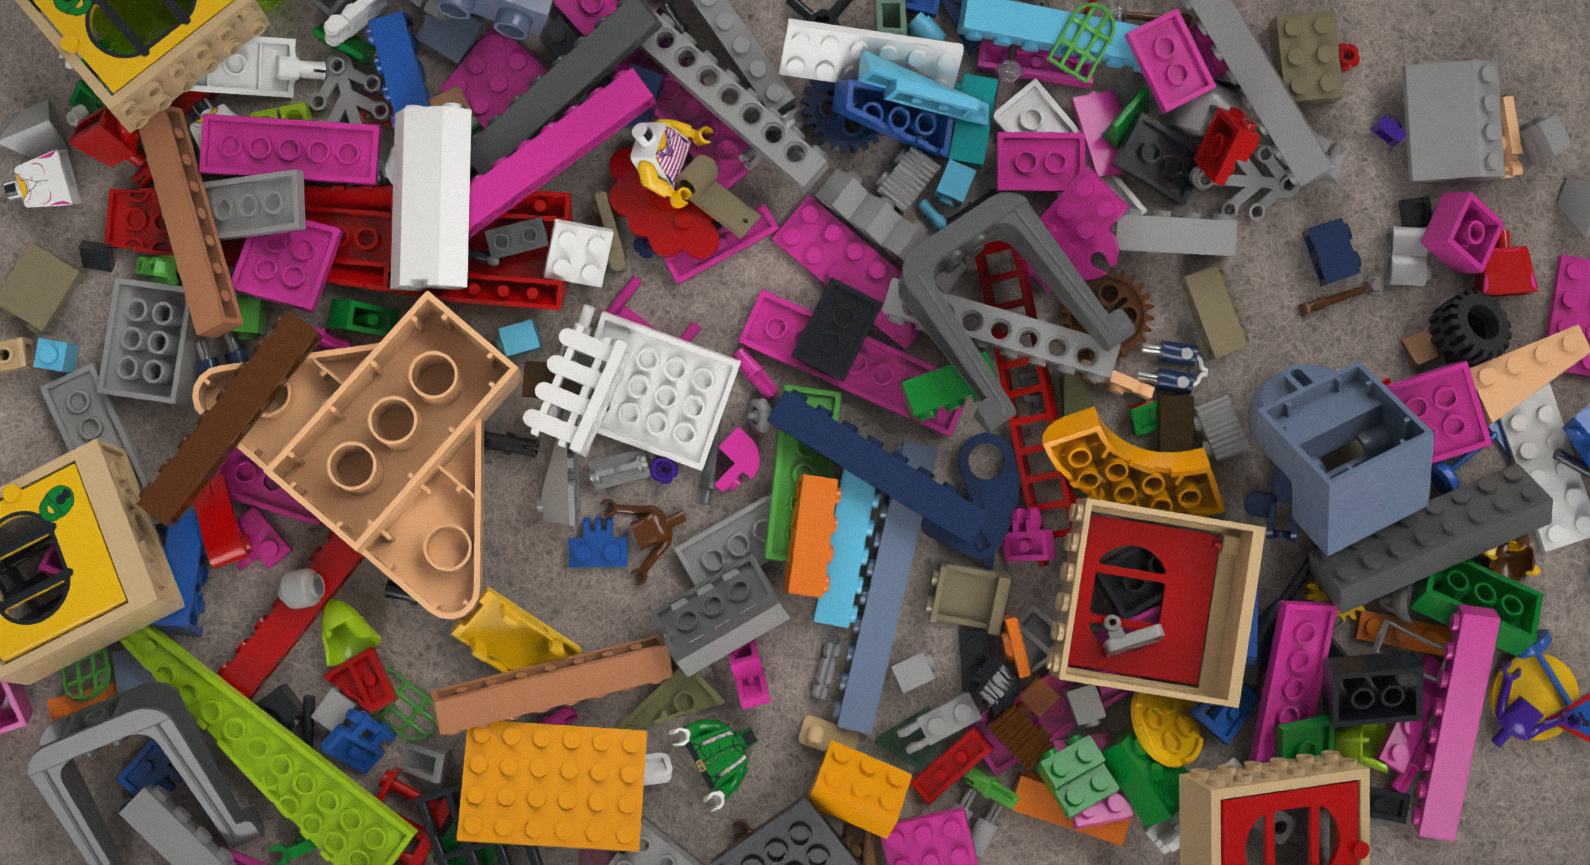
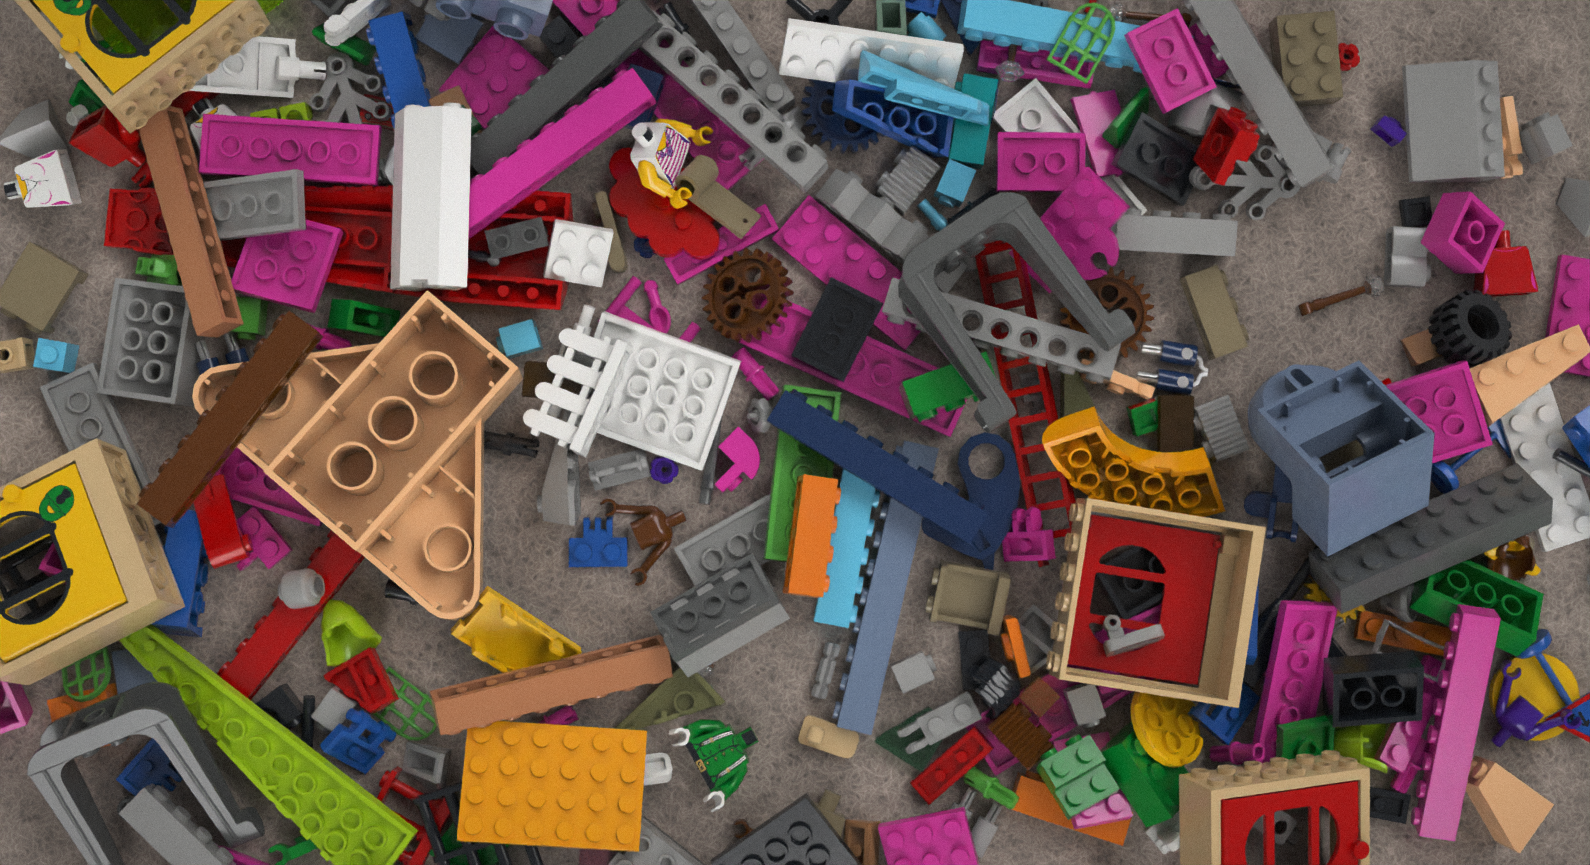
black tile [79,240,115,272] -> none
dark pink brick [728,639,771,710] -> none
light orange brick [808,740,913,839] -> none
dark blue brick [1302,218,1361,286] -> none
none -> dark pink piece [644,280,671,334]
none -> reddish brown gear [702,248,794,343]
none -> dark pink axle [1209,741,1265,765]
none -> light nougat slope [1466,755,1554,853]

